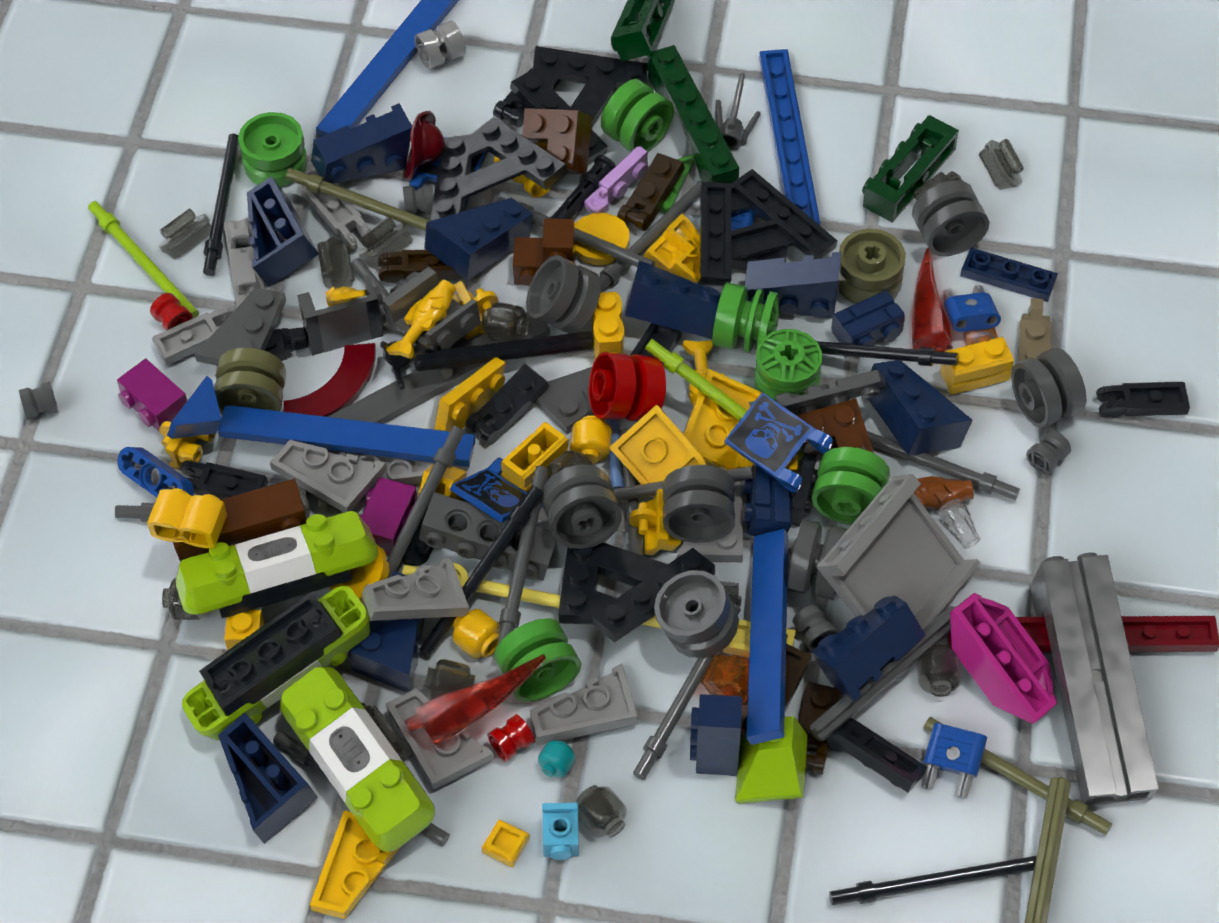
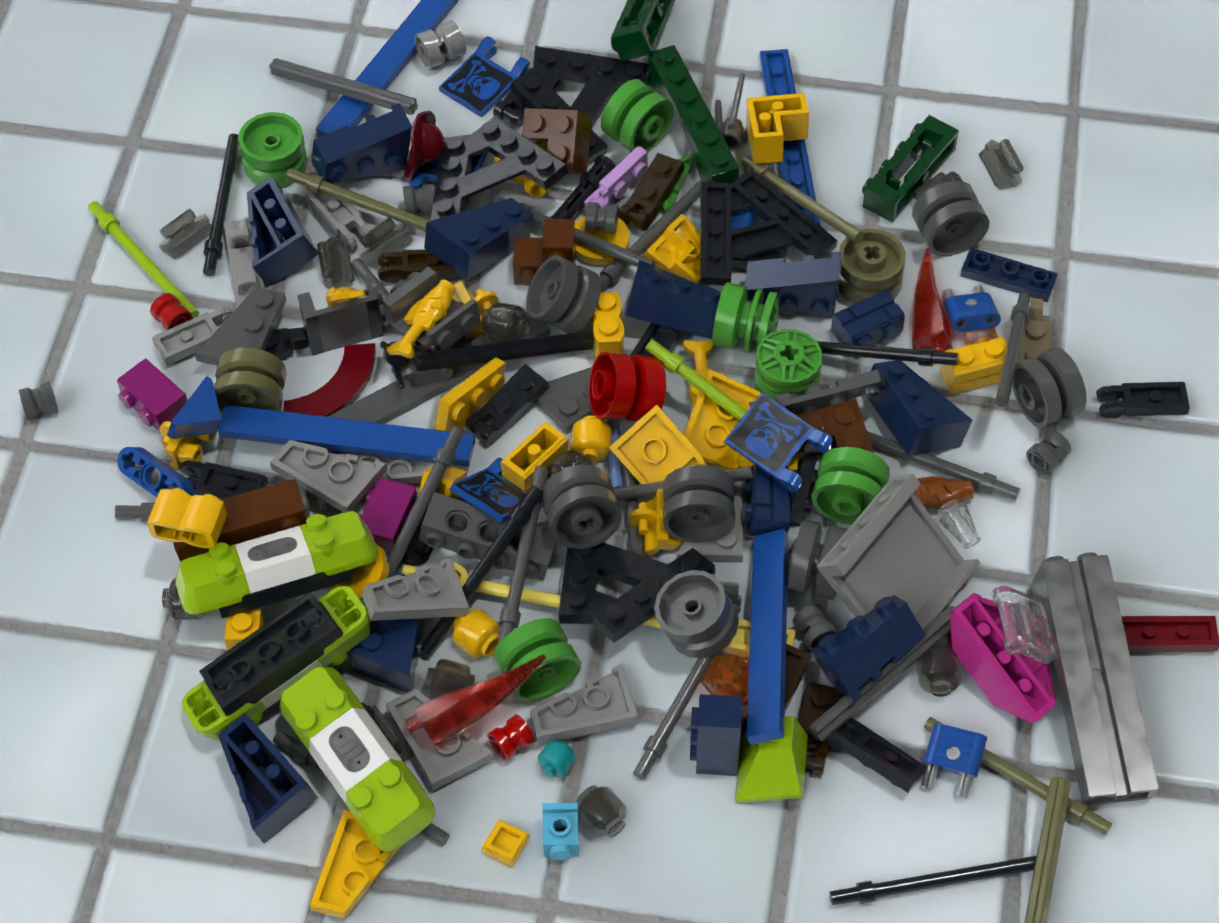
none -> dark grey axle [269,58,418,115]
none -> flag [439,36,530,118]
none -> dark grey wheel [585,202,619,235]
none -> olive bar [740,156,864,243]
none -> yellow brick [746,93,809,164]
none -> clear plate [991,586,1057,664]
none -> dark grey bar [995,293,1031,407]

